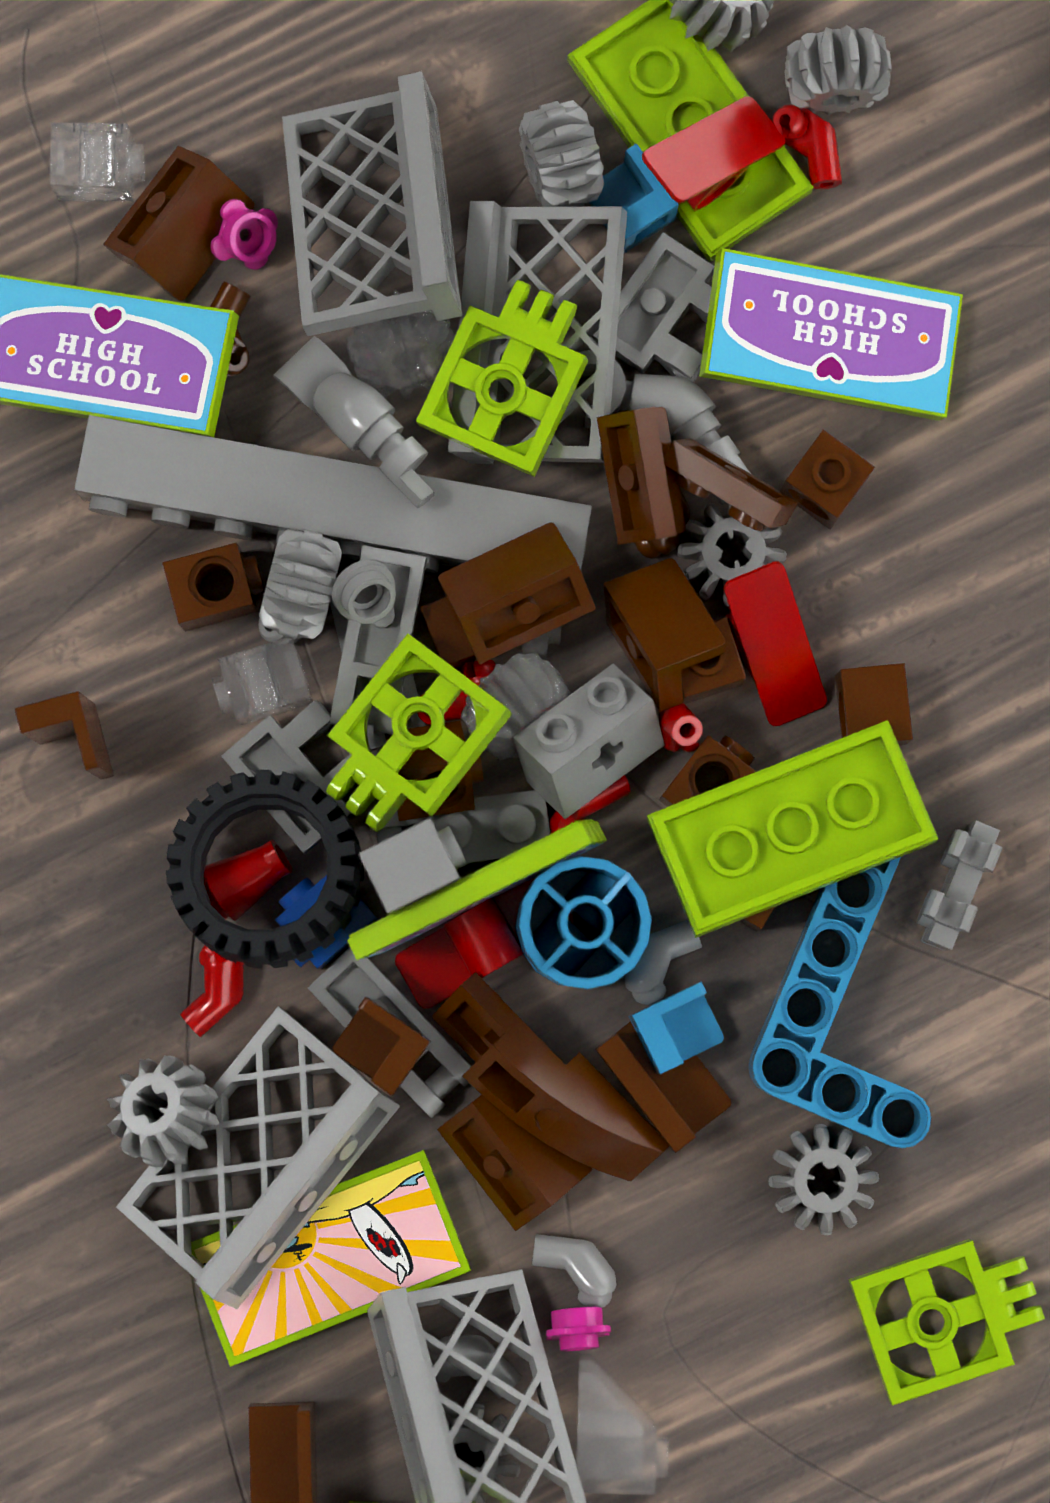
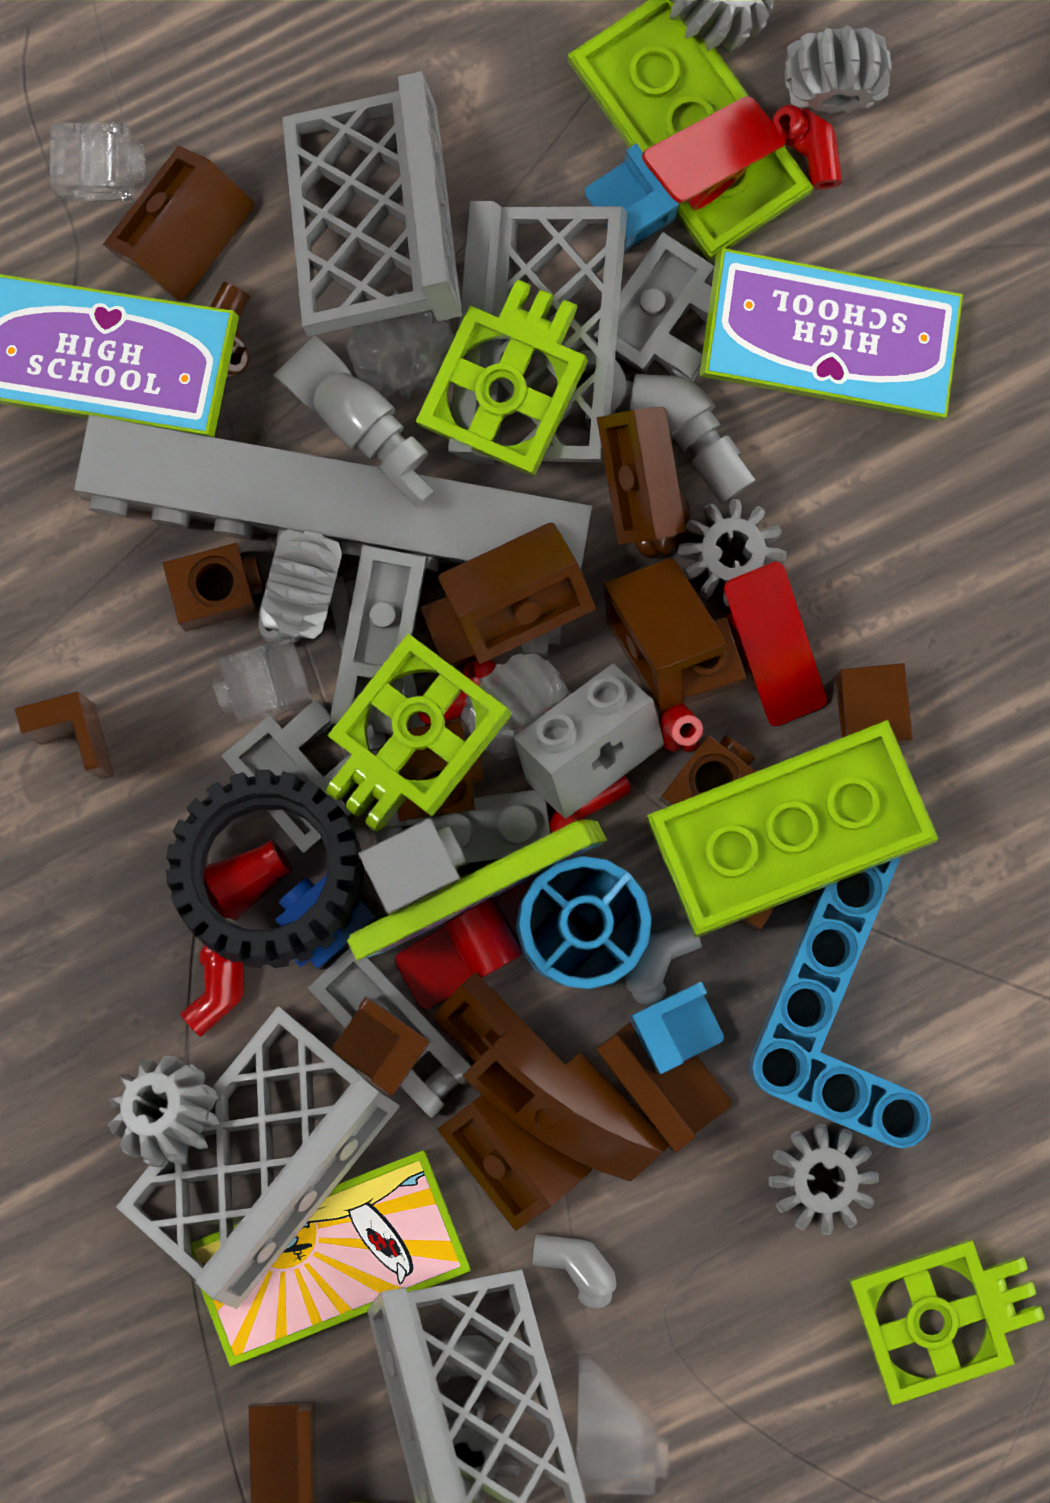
dark pink plate [211,199,278,270] -> none
light grey plate [332,560,396,624] -> none
light grey gear [519,100,604,207] -> none
dark pink plate [546,1307,611,1351] -> none
reddish brown plate [664,438,798,531] -> none
reddish brown brick [780,430,875,529] -> none
light grey plate [917,820,1003,951] -> none

